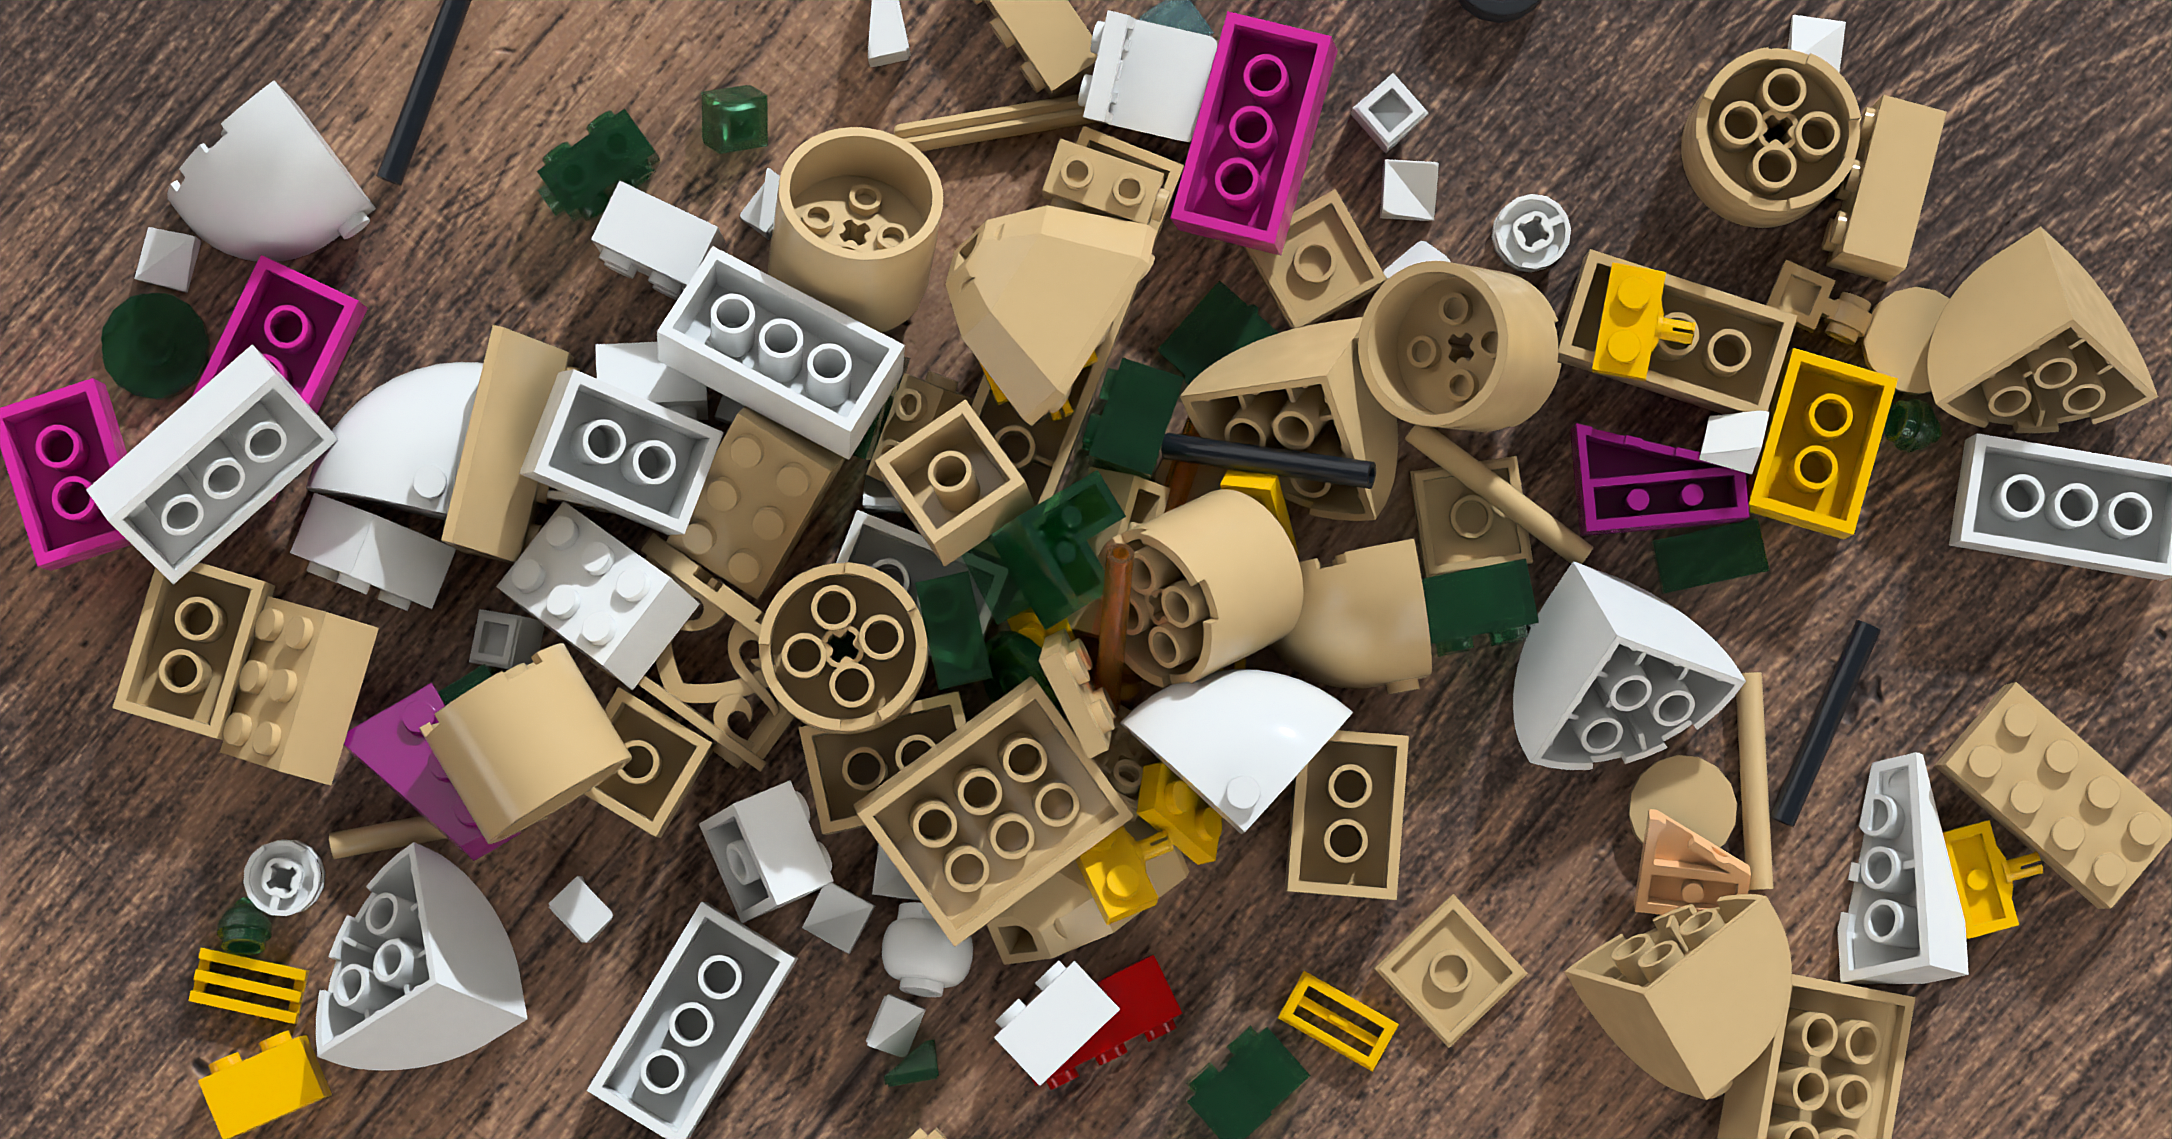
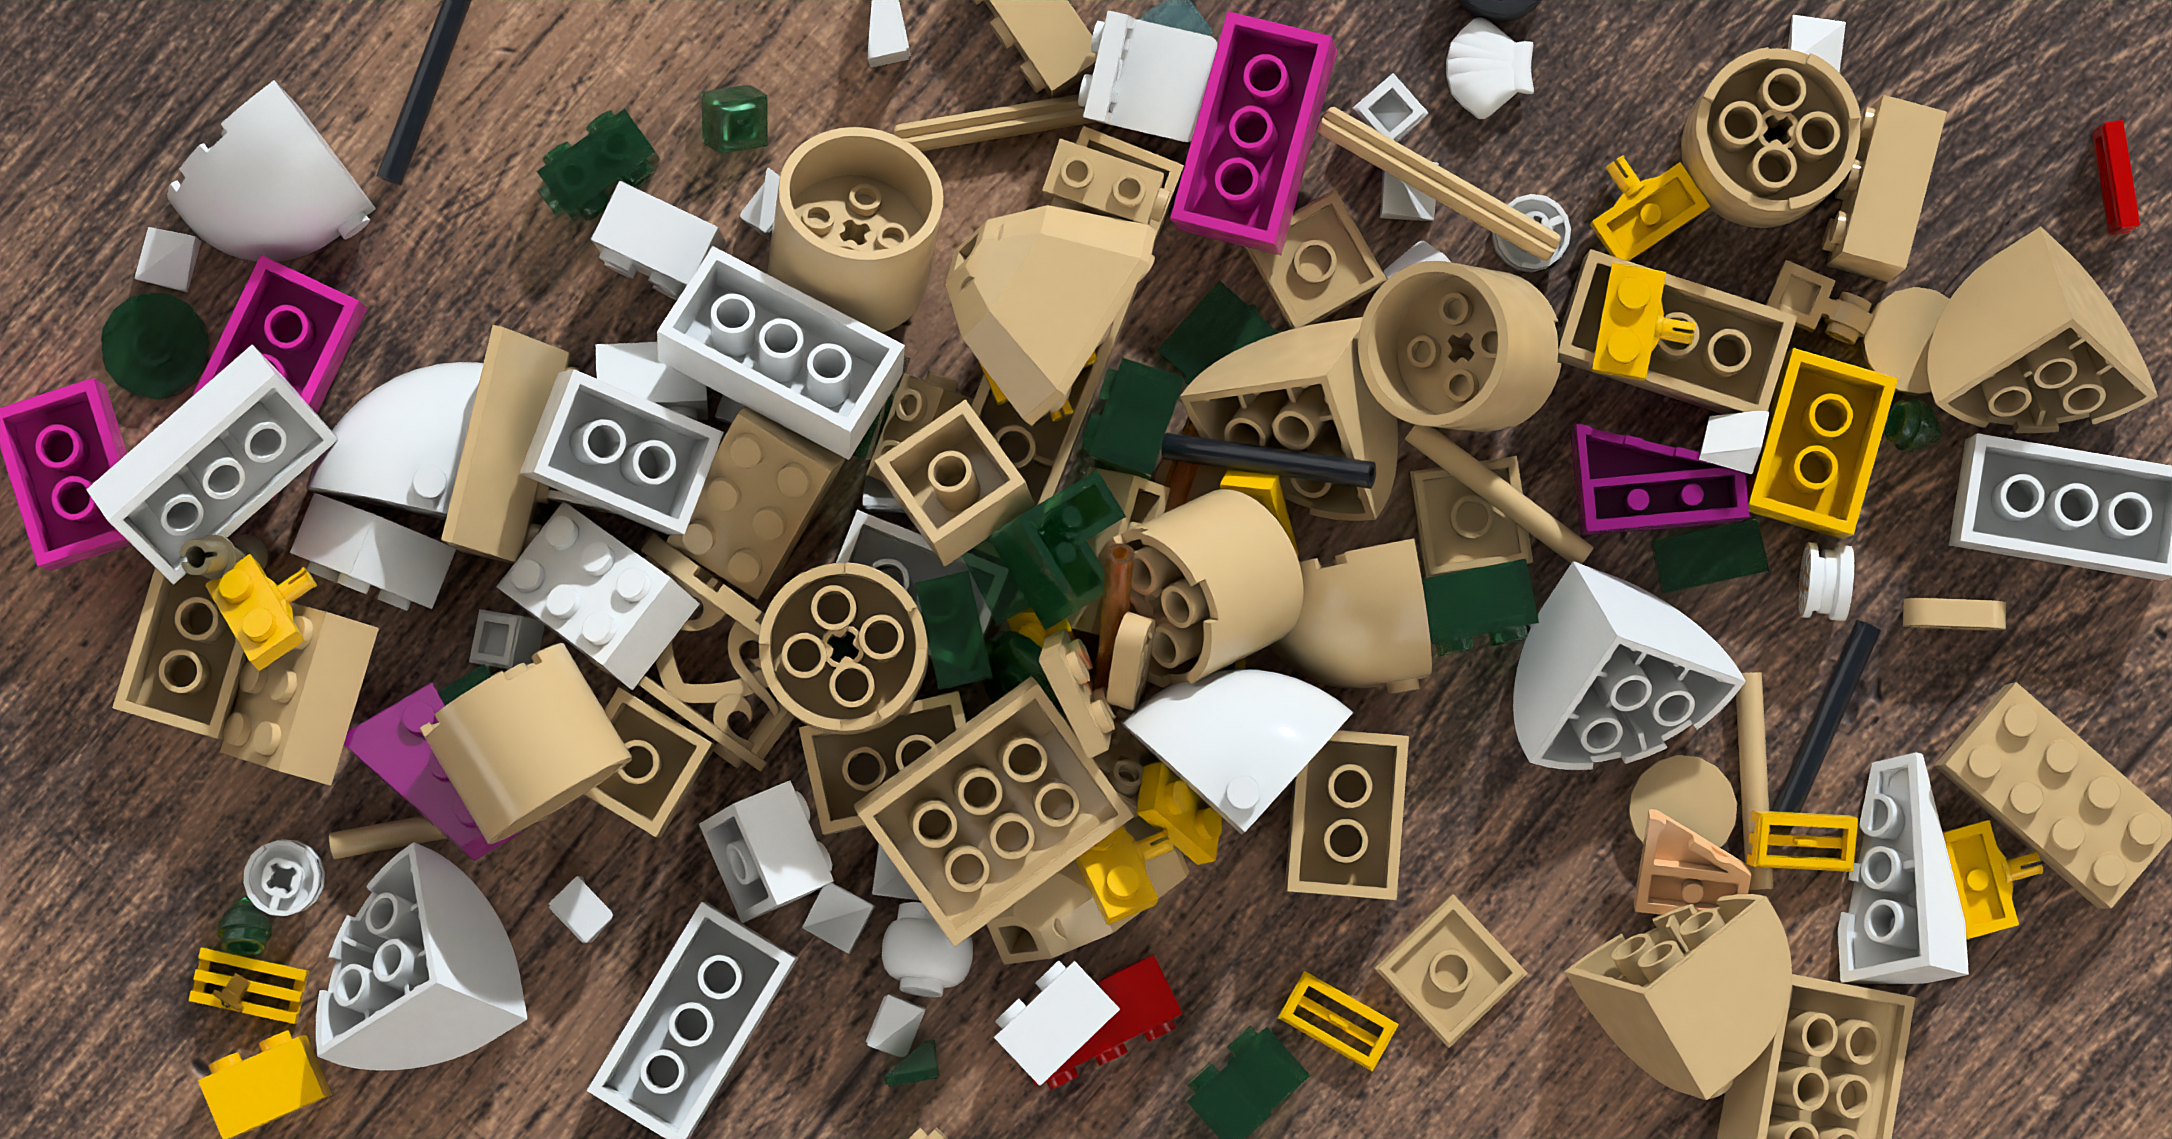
none -> dark tan pin [180,534,268,579]
none -> yellow plate [205,554,317,671]
none -> pearl gold piece [212,973,251,1013]
none -> tan beam [1106,612,1156,711]
none -> tan axle [1317,107,1561,261]
none -> white animal [1446,17,1534,119]
none -> yellow plate [1589,155,1710,262]
none -> yellow tile [1746,810,1858,872]
none -> white wheel [1798,542,1854,621]
none -> tan beam [1903,598,2006,630]
none -> red tile [2092,120,2141,236]

